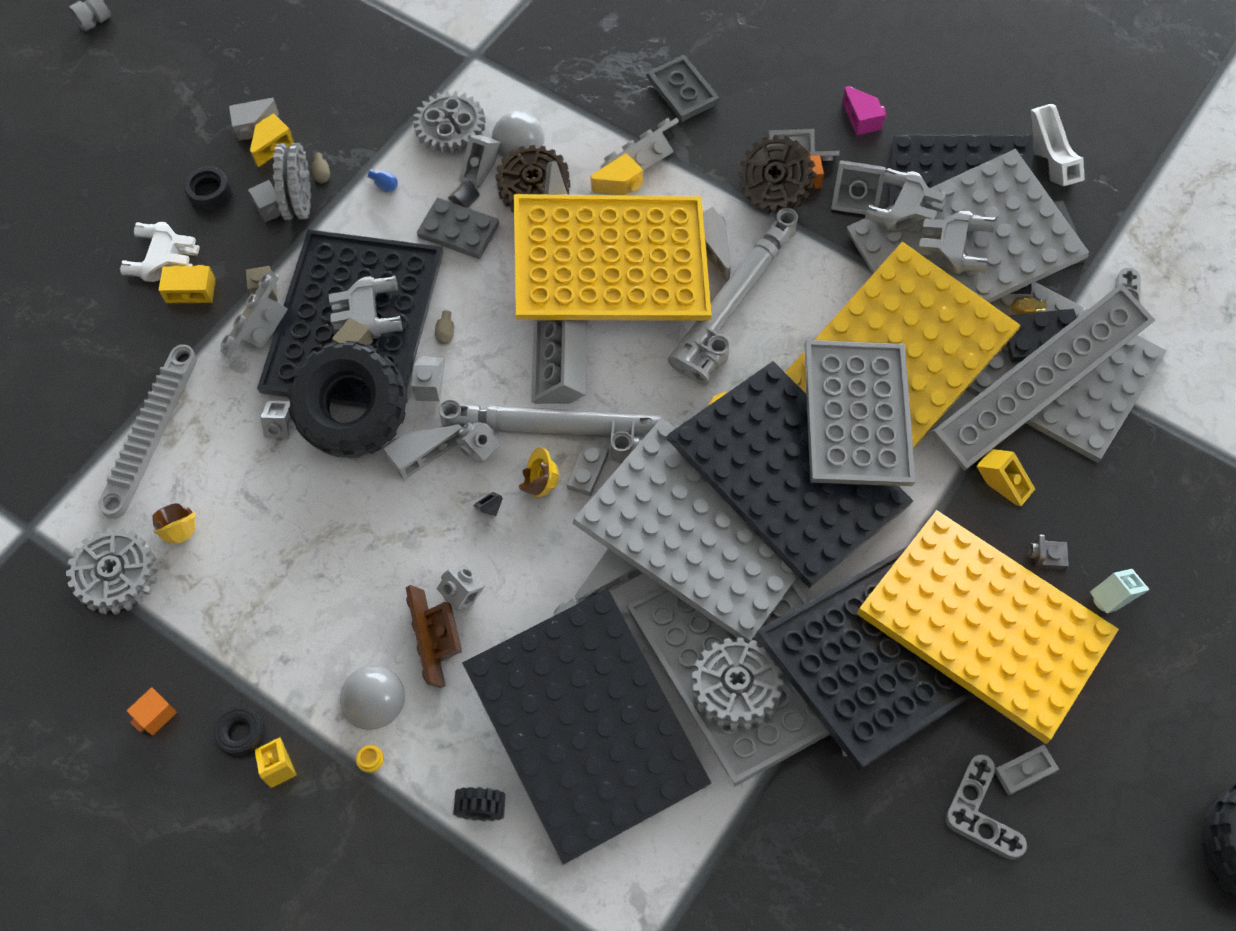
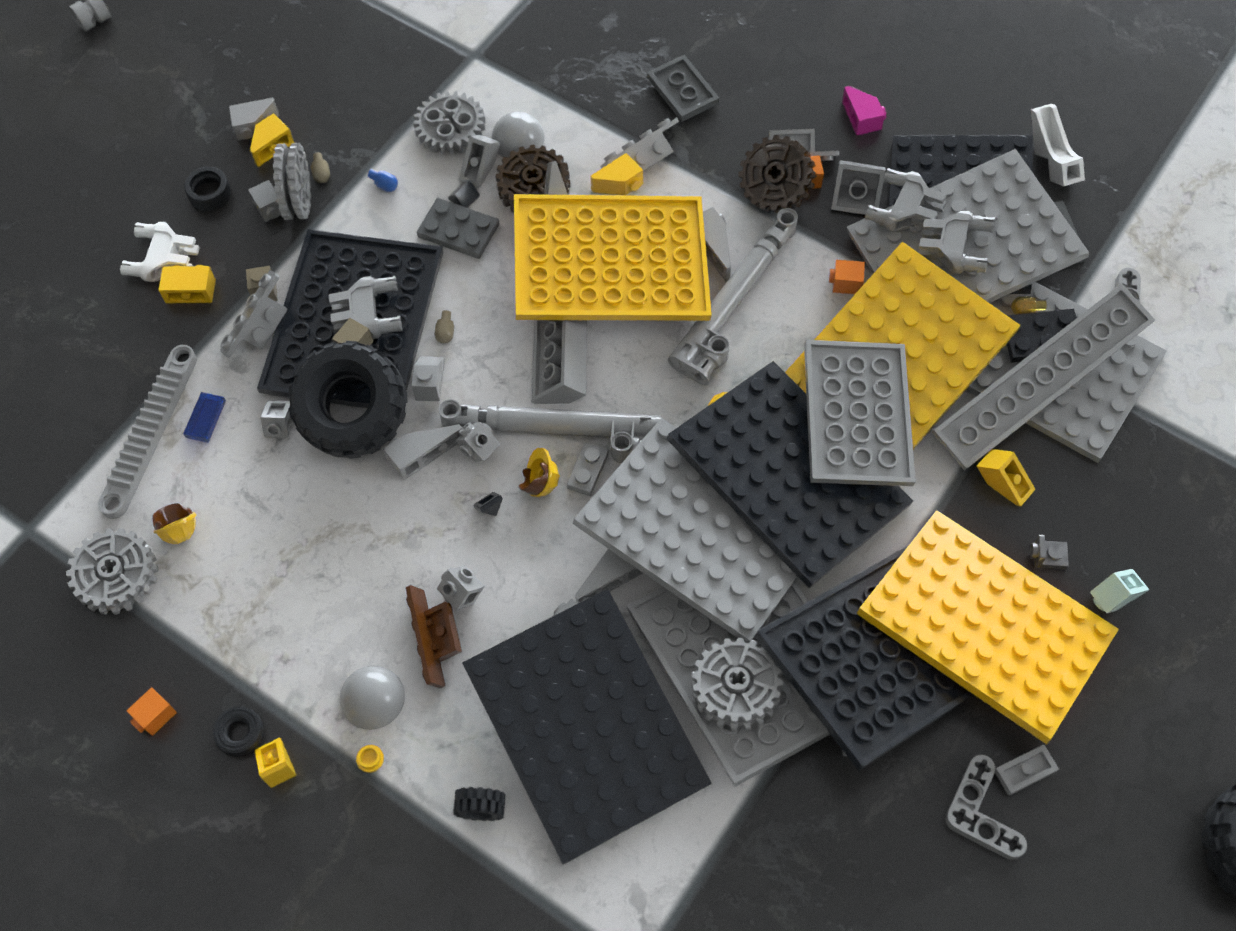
none -> clear blue tile [183,392,226,443]
none -> orange brick [829,260,865,294]

